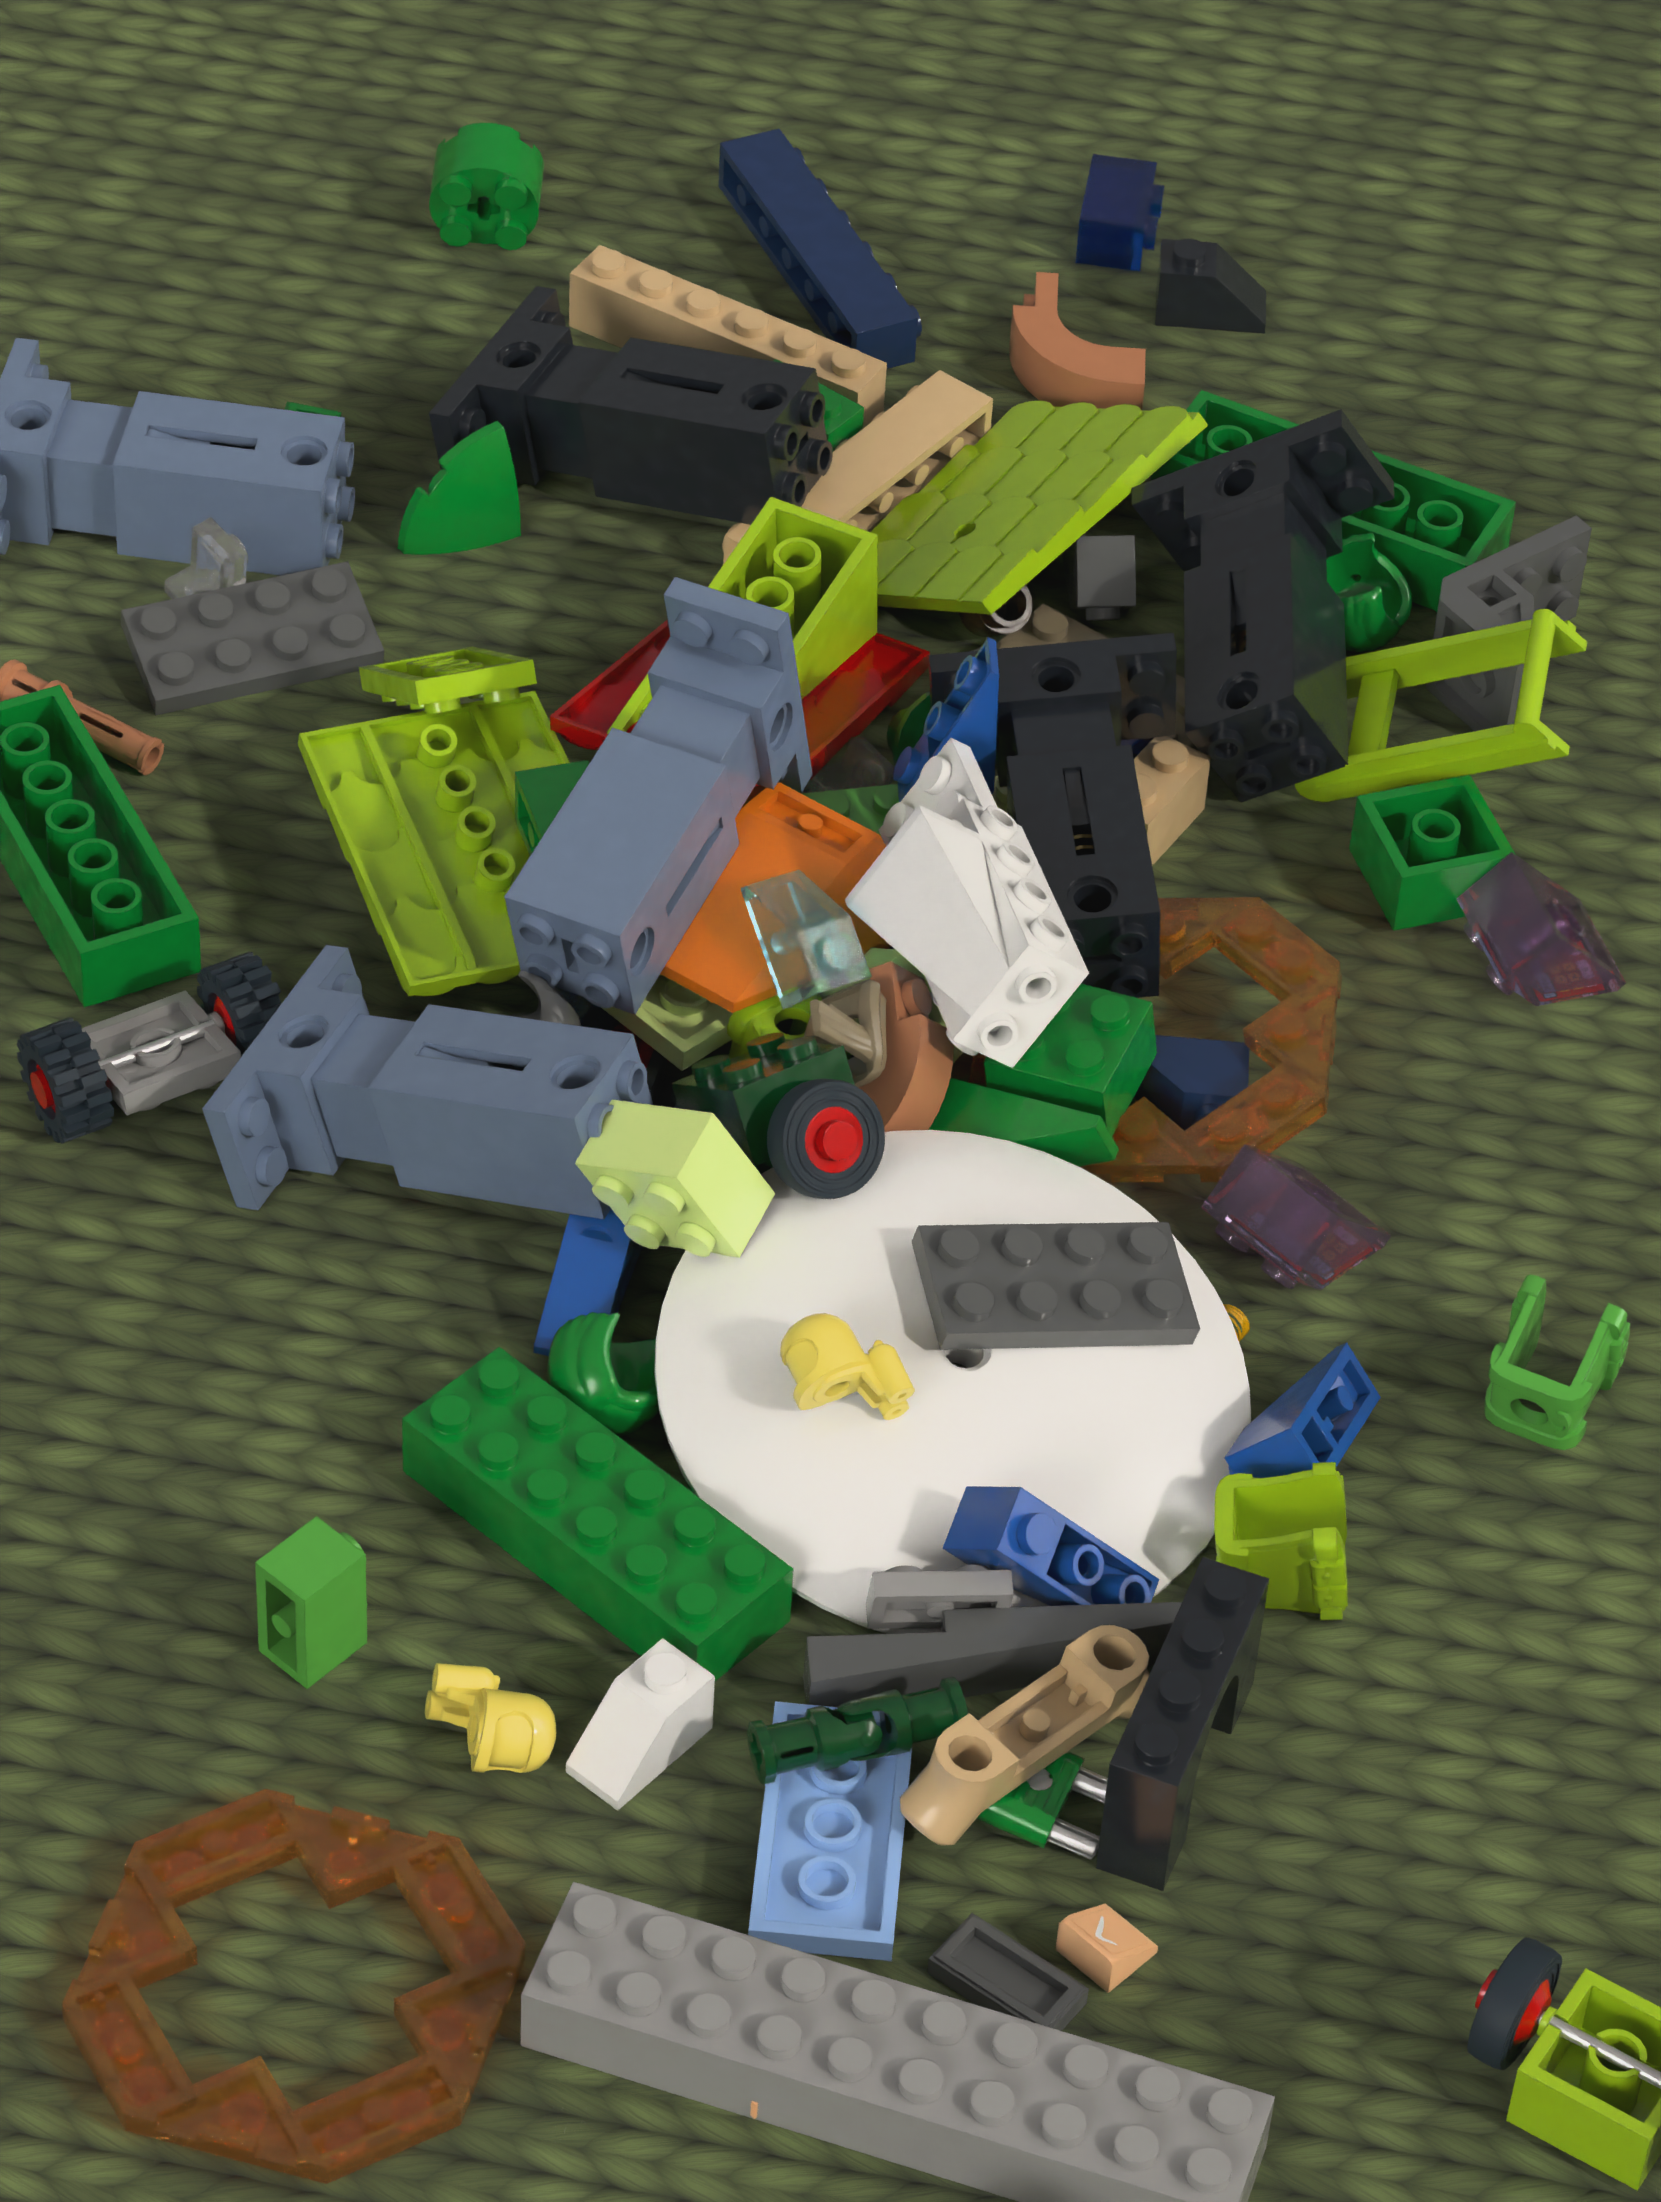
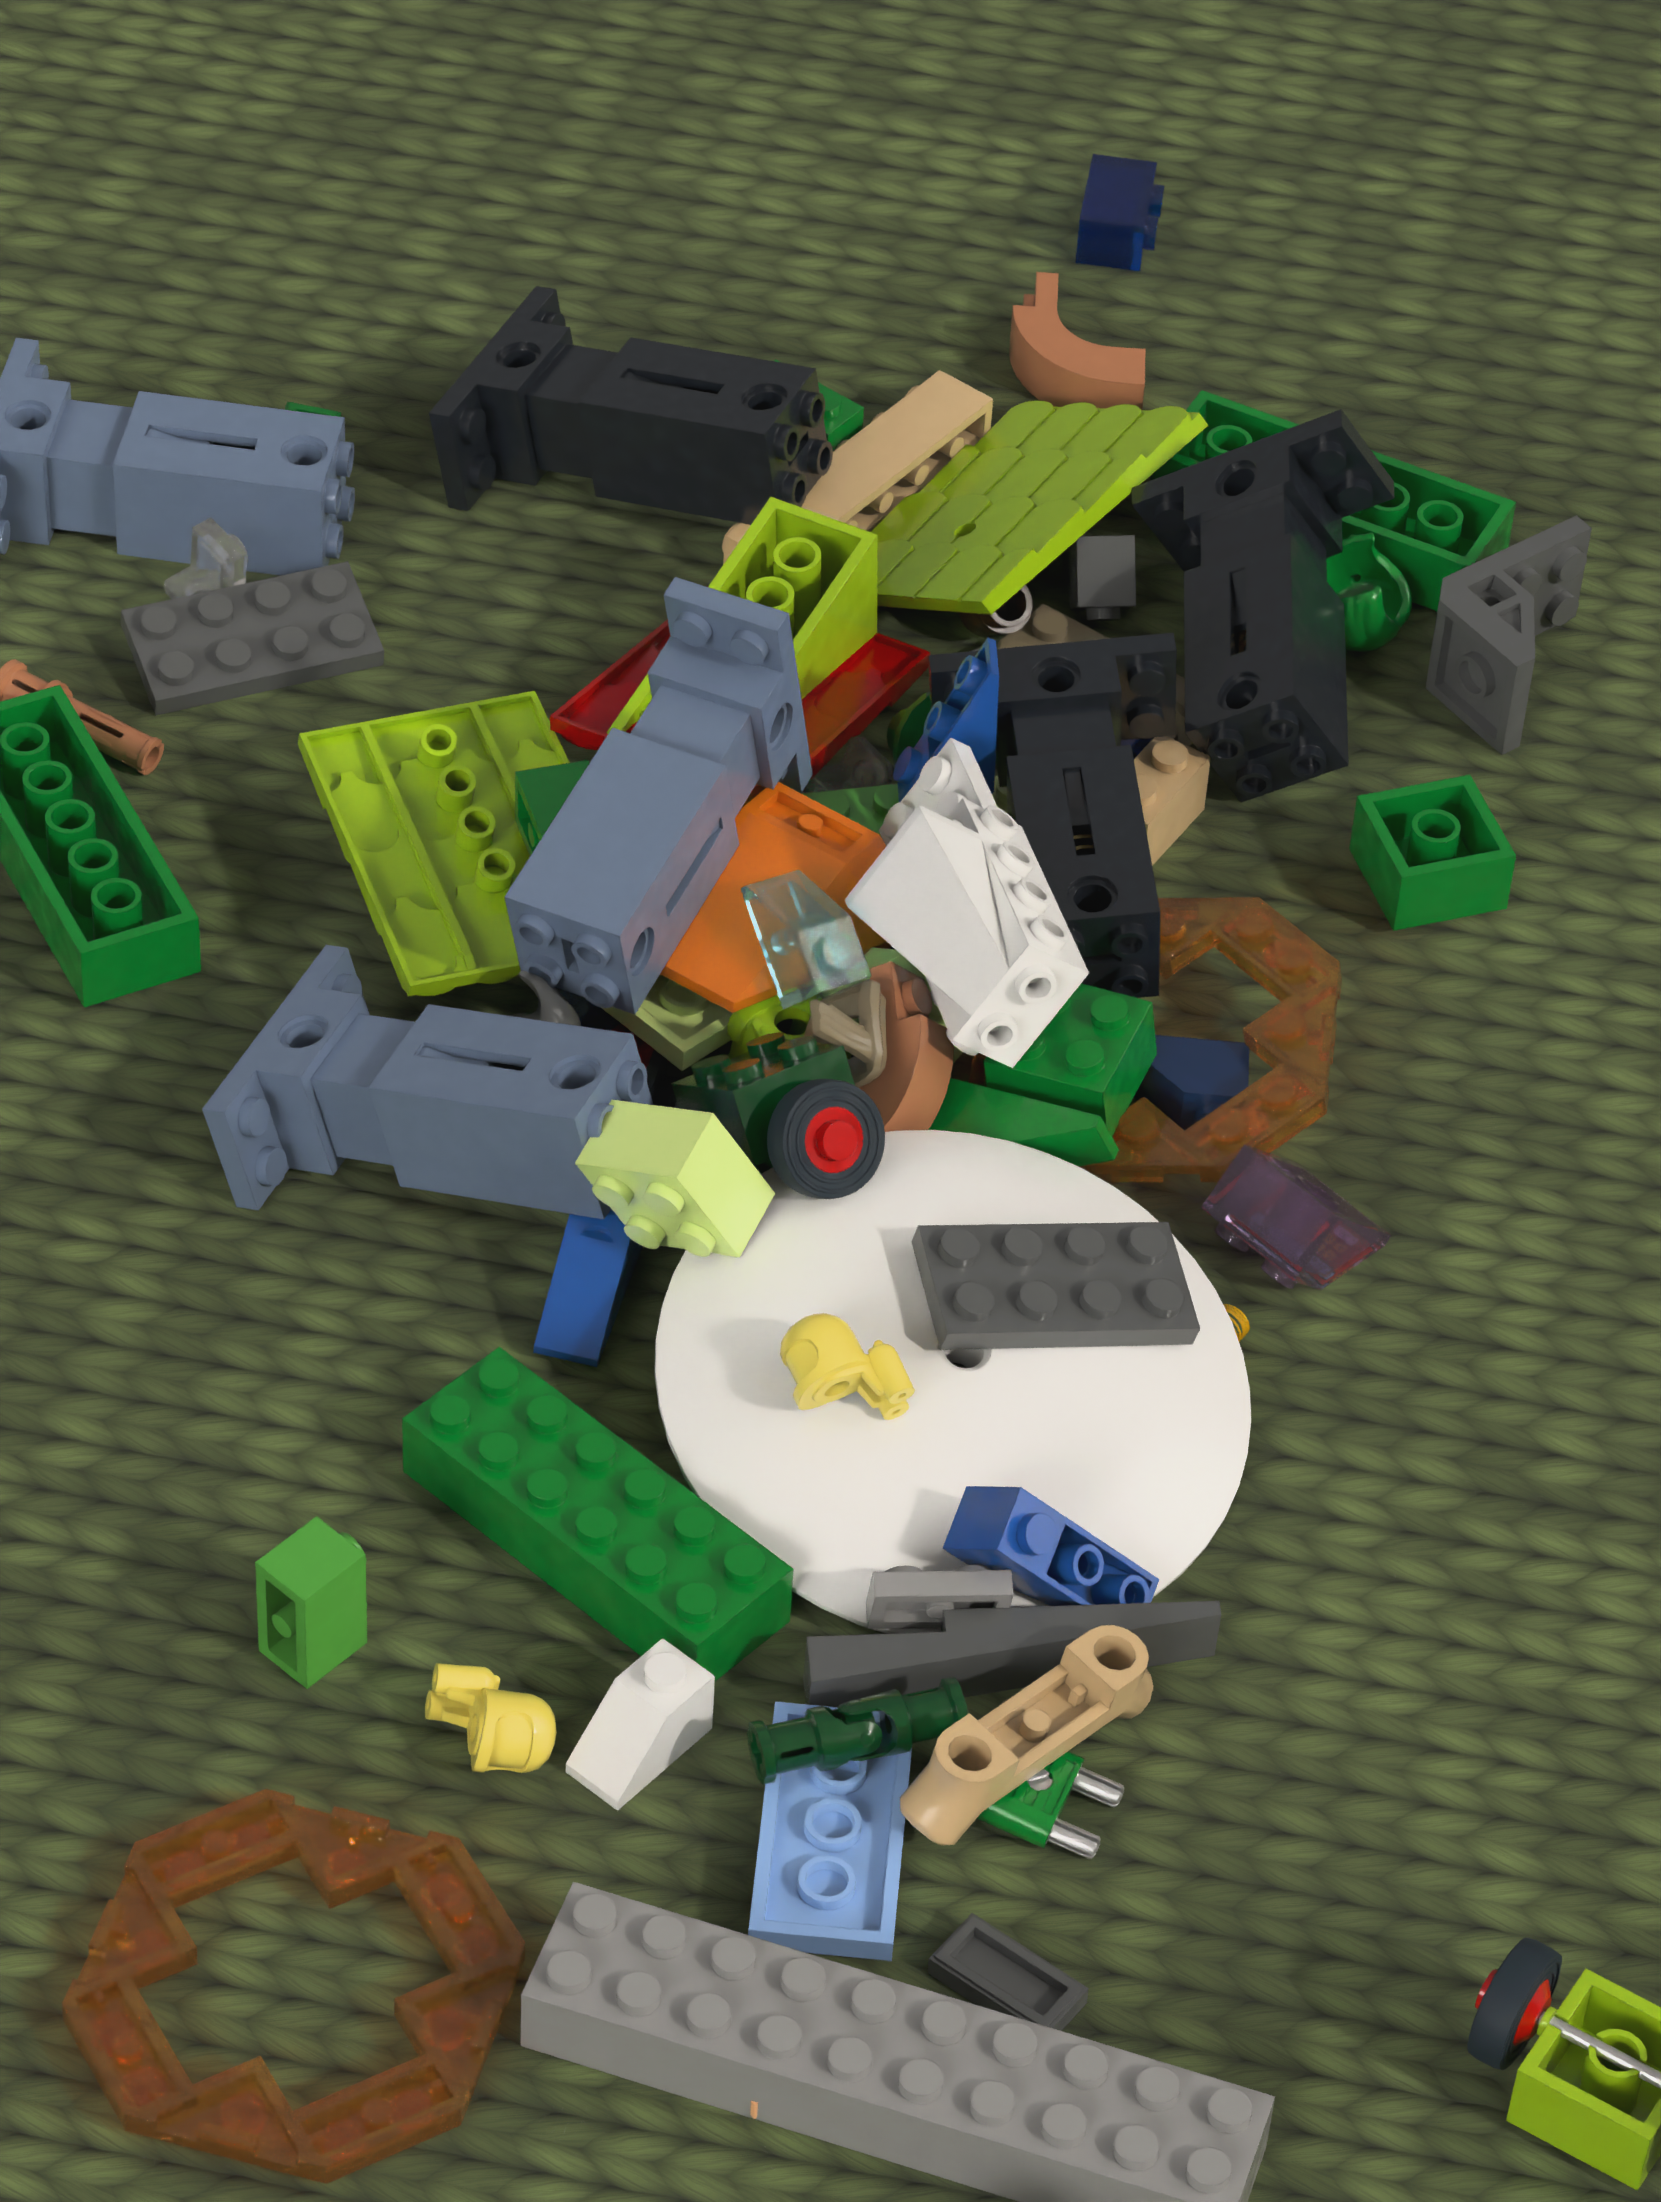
plate [17,952,282,1144] -> none
lime plate [359,646,537,714] -> none
green brick [398,421,521,555] -> none
green brick [429,123,544,250] -> none
green piece [547,1312,659,1437] -> none
tan brick [569,245,887,428] -> none
dark blue brick [718,129,922,369] -> none
light nougat slope [1056,1903,1158,1993] -> none
black arch [1096,1557,1269,1891] -> none
black slope [1155,239,1266,334] -> none
lime piece [1214,1462,1348,1621] -> none
blue slope [1224,1342,1381,1478] -> none
lime piece [1295,609,1587,802] -> none
clear purple slope [1456,852,1626,1006] -> none
bright green piece [1484,1274,1630,1450] -> none

